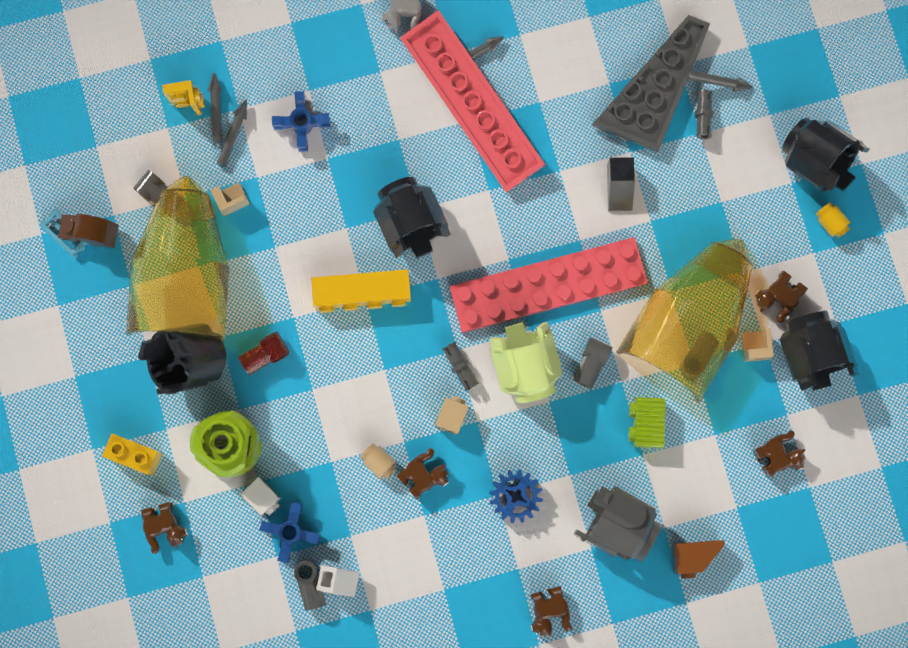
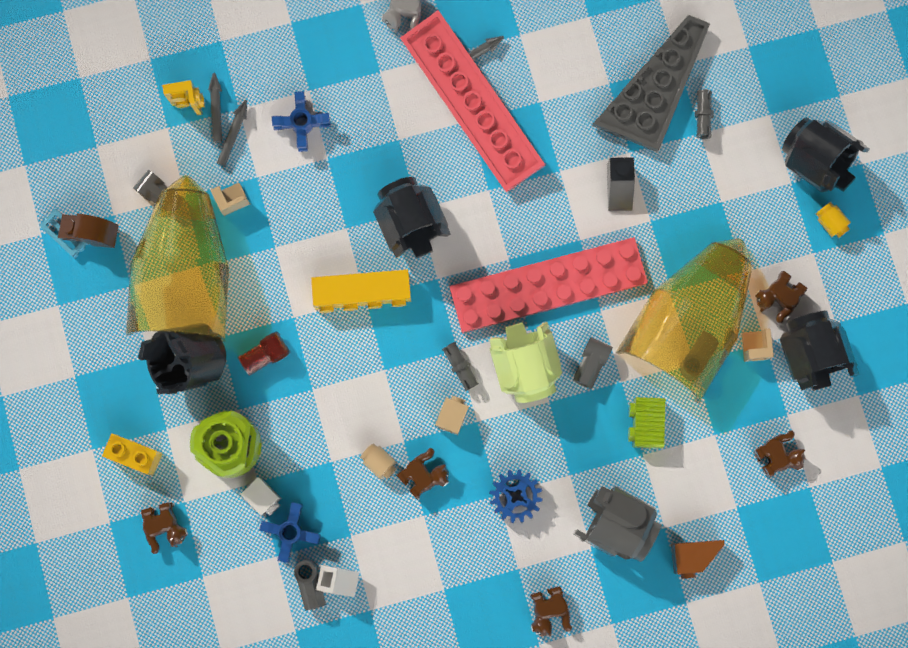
dark grey piece [686,70,753,92] -> none

